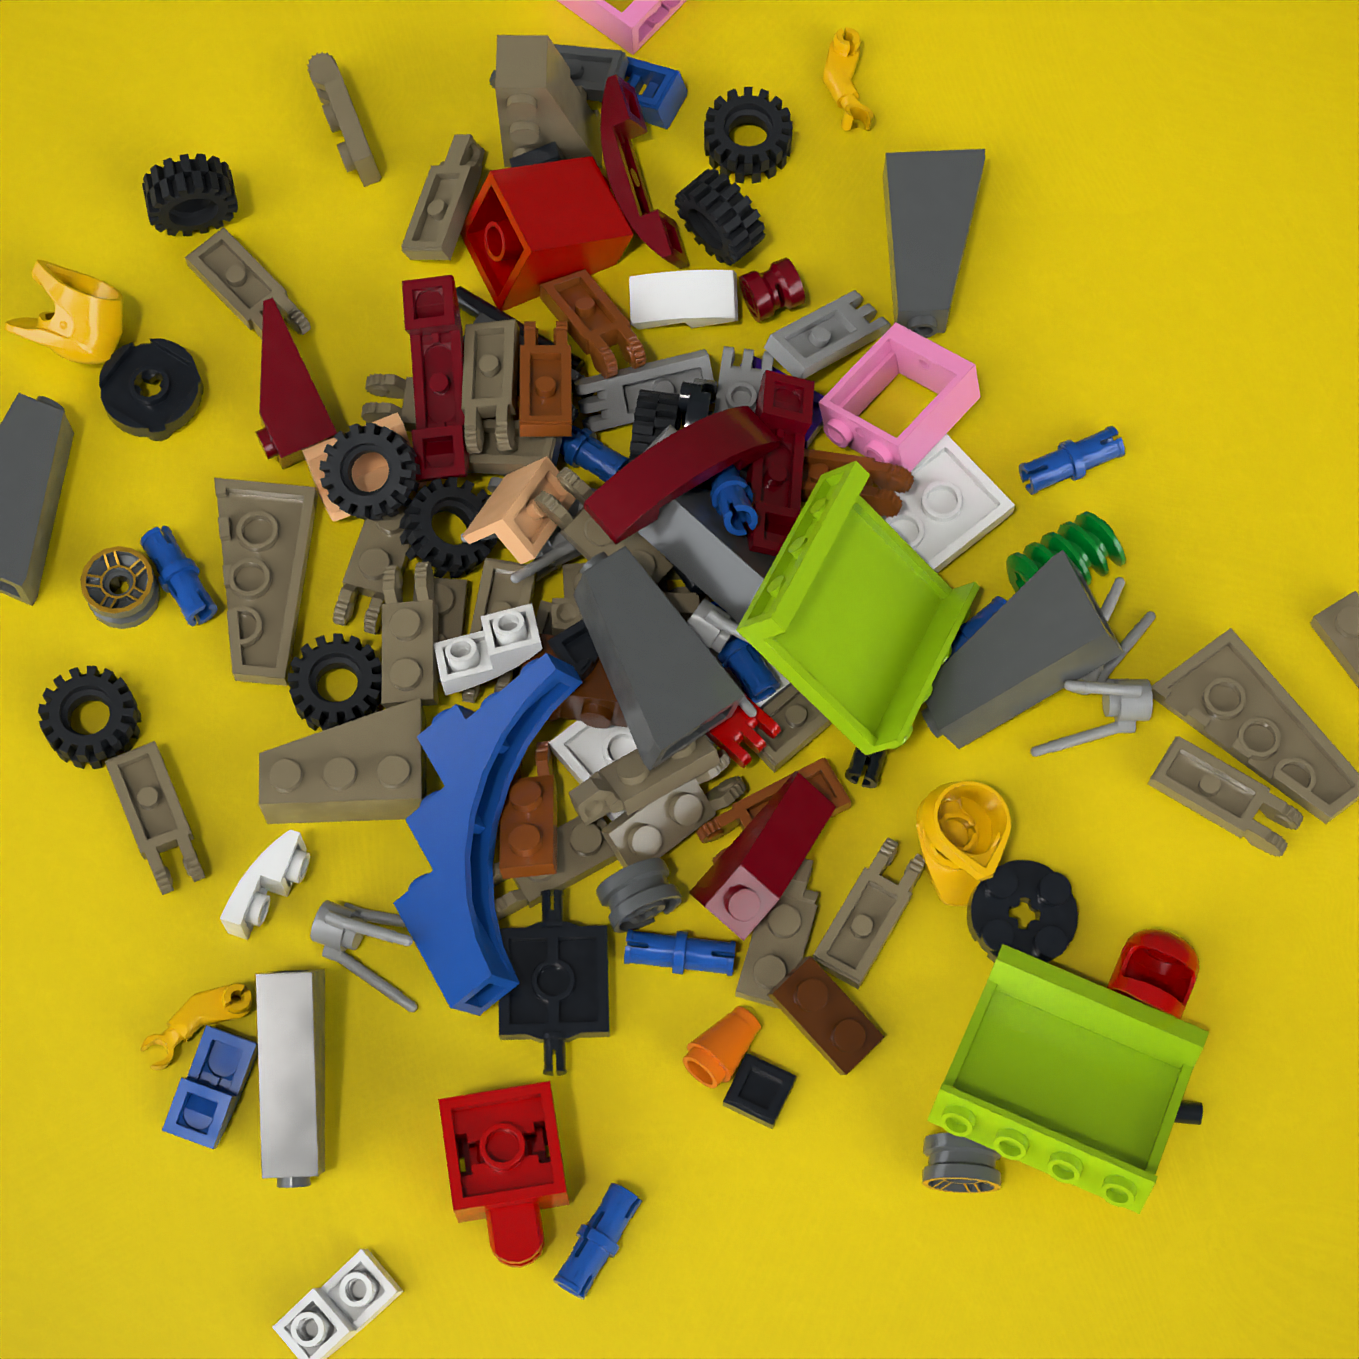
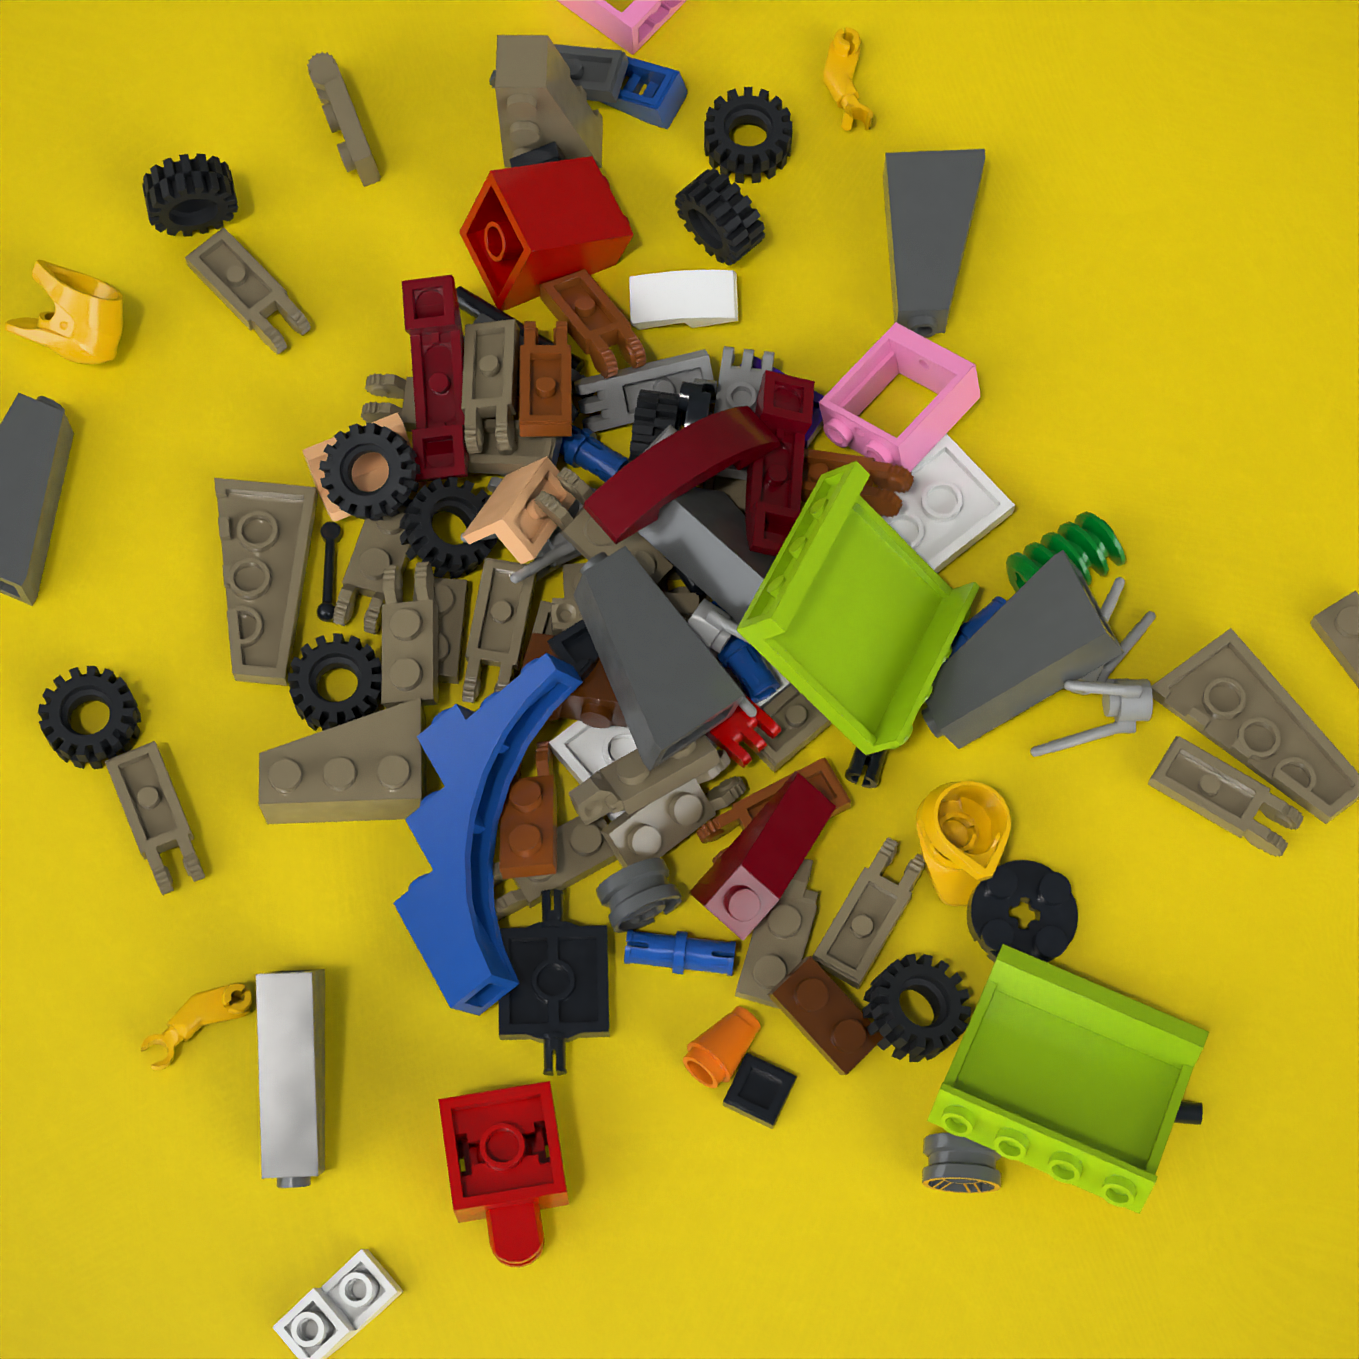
dark grey wheel [80,546,161,629] -> none
black plate [99,338,204,441] -> none
blue pin [140,526,218,626] -> none
blue slope [162,1025,258,1149] -> none
white slope [220,829,310,940] -> none
dark red slope [255,297,337,470] -> none
light grey plant [310,900,418,1012] -> none
dark tan hinge [401,134,485,260] -> none
white slope [434,603,543,695] -> none
blue pin [553,1183,642,1300] -> none
dark red slope [600,74,689,269] -> none
blue pin [707,464,758,536] -> none
dark red wheel [739,257,805,322] -> none
light grey hinge [764,290,891,379] -> none
blue pin [1019,426,1125,495] -> none
red helmet [1107,929,1199,1020] -> none
none -> black hinge [316,522,342,622]
none -> black tyre [862,954,971,1062]

